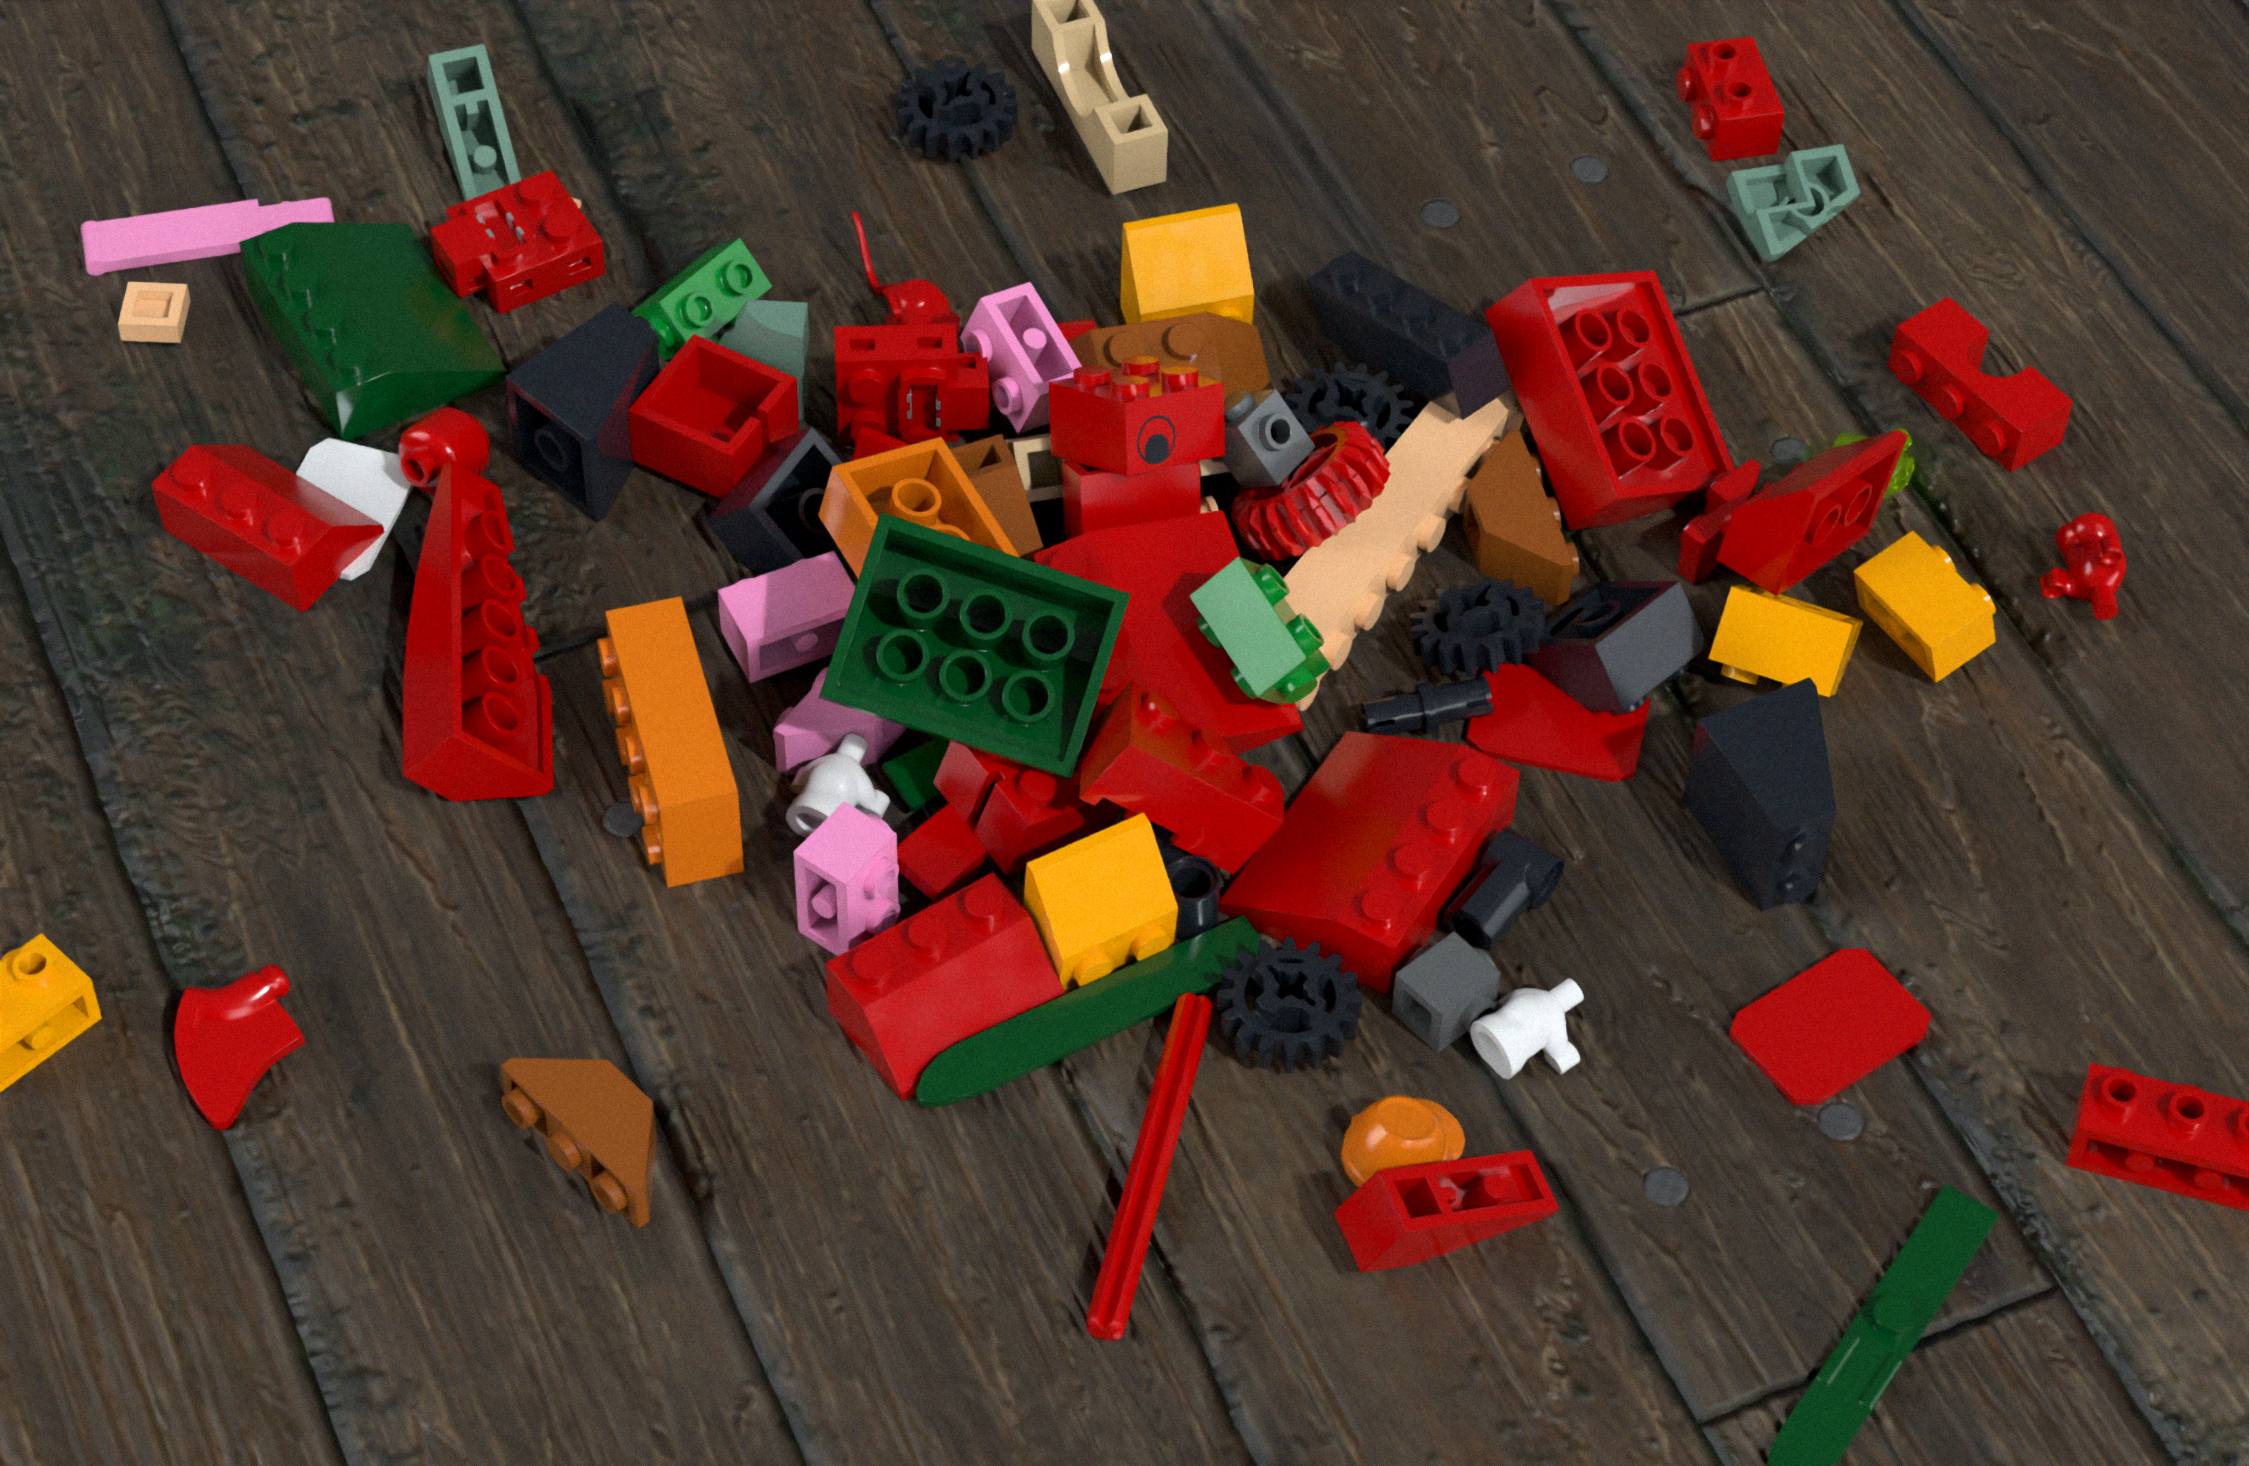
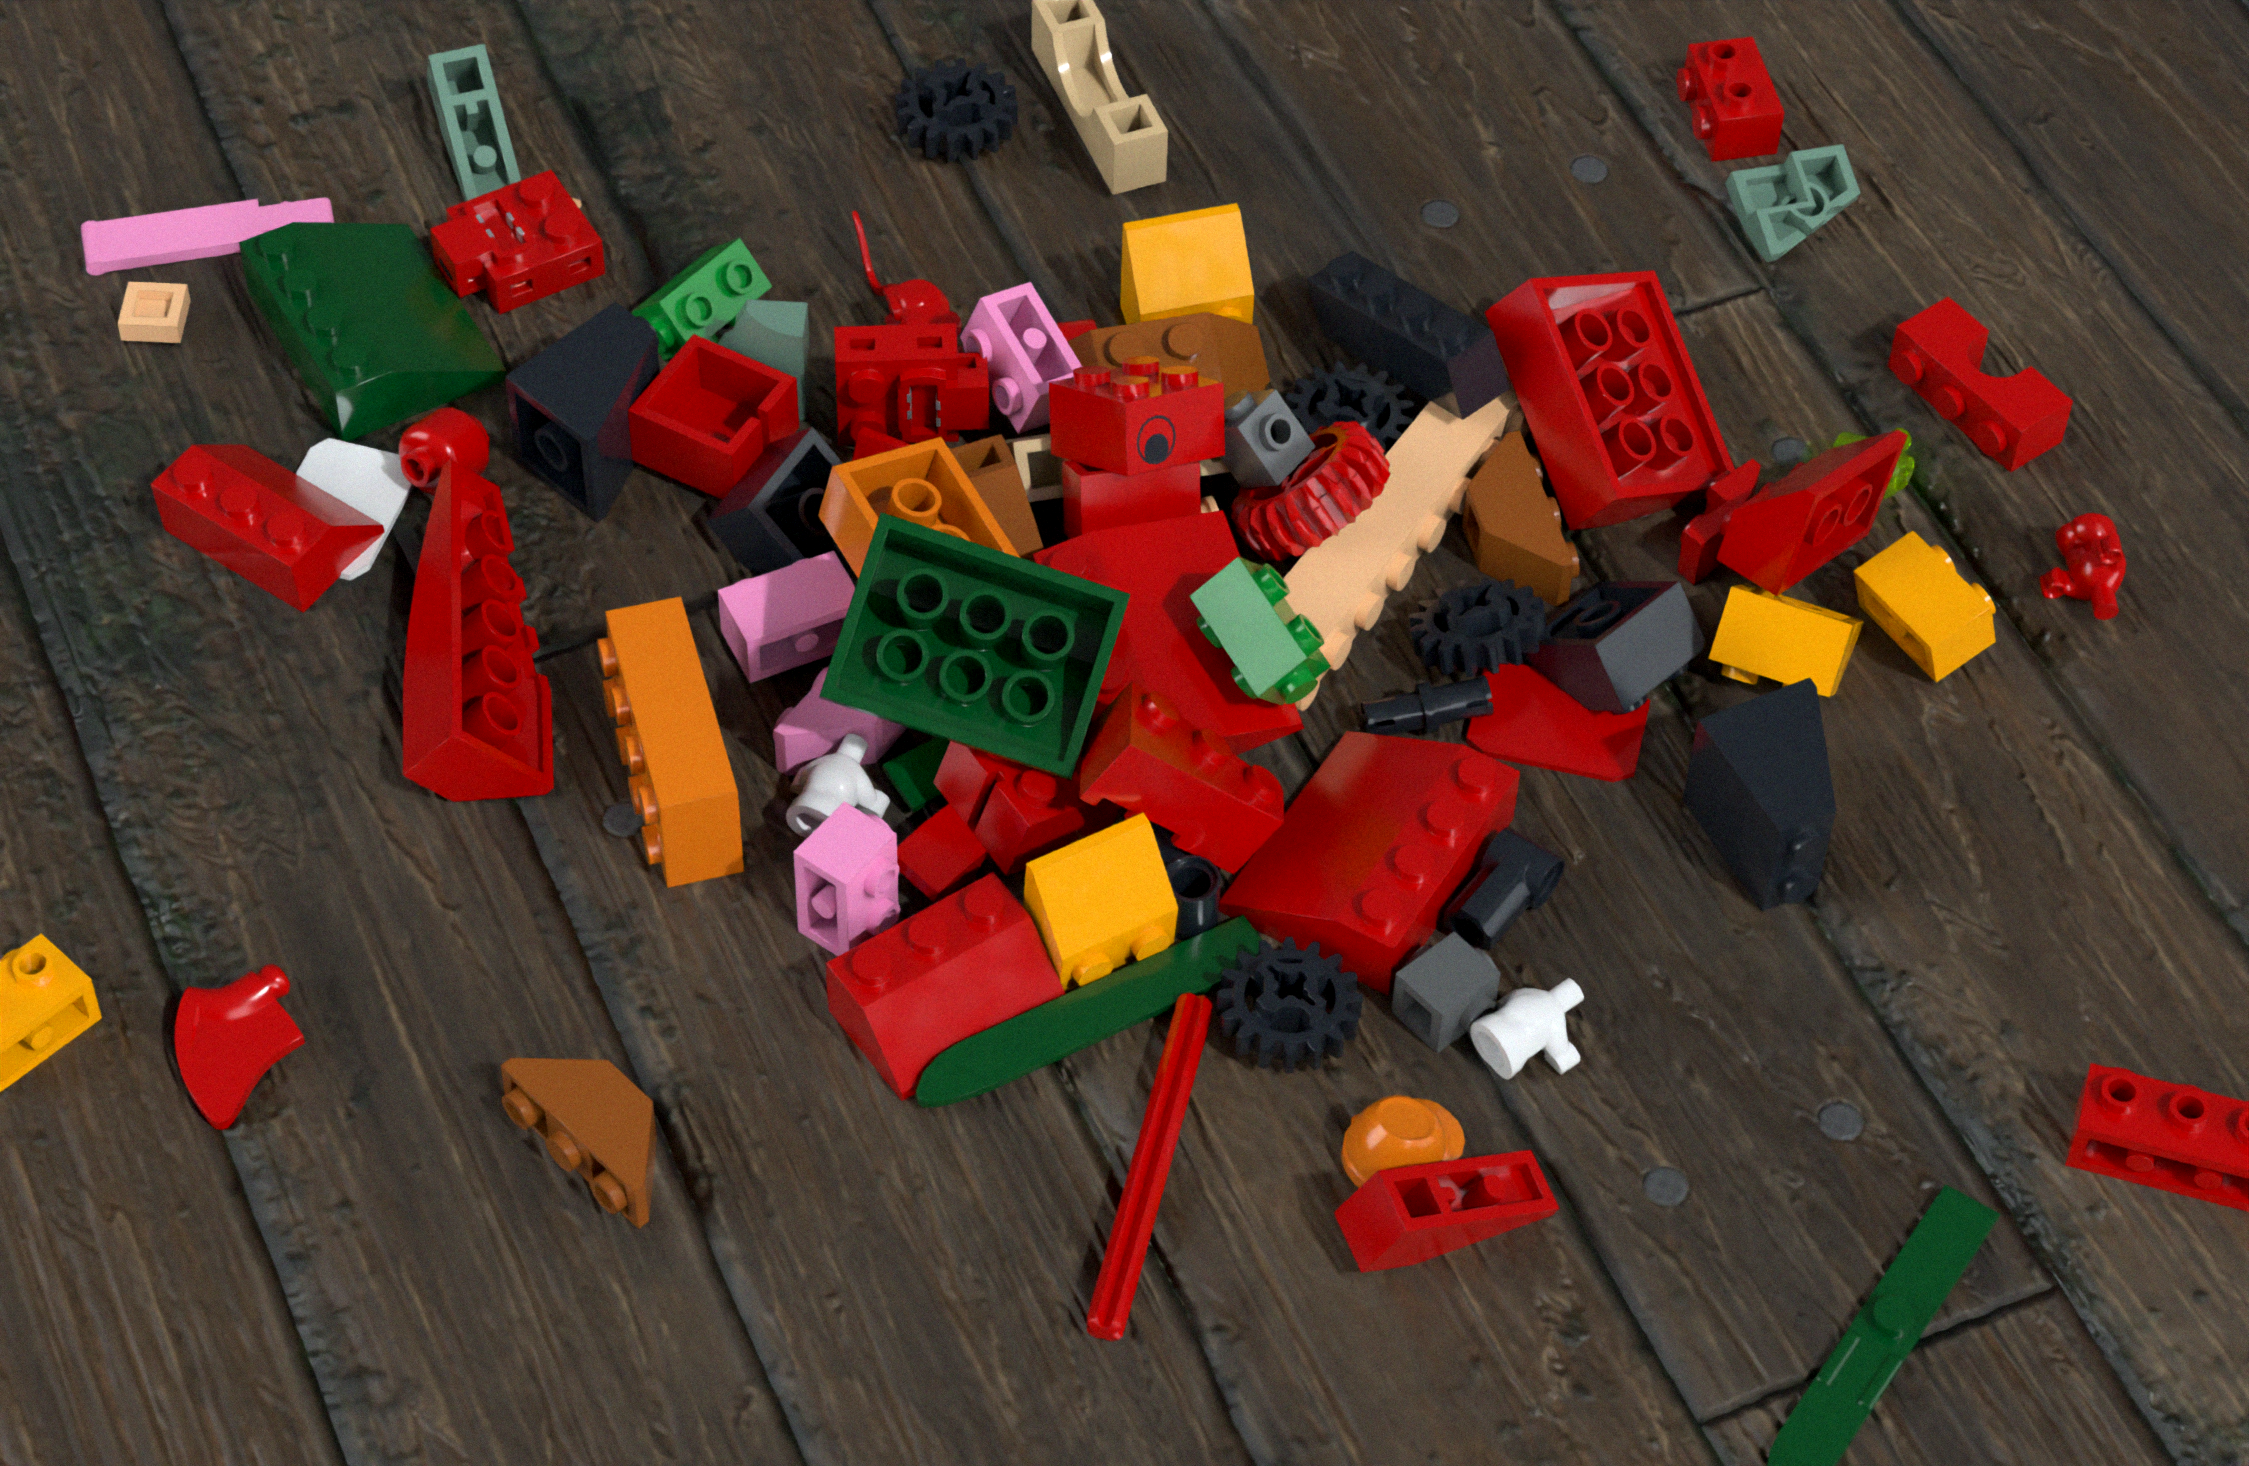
red piece [1729,948,1931,1105] -> none

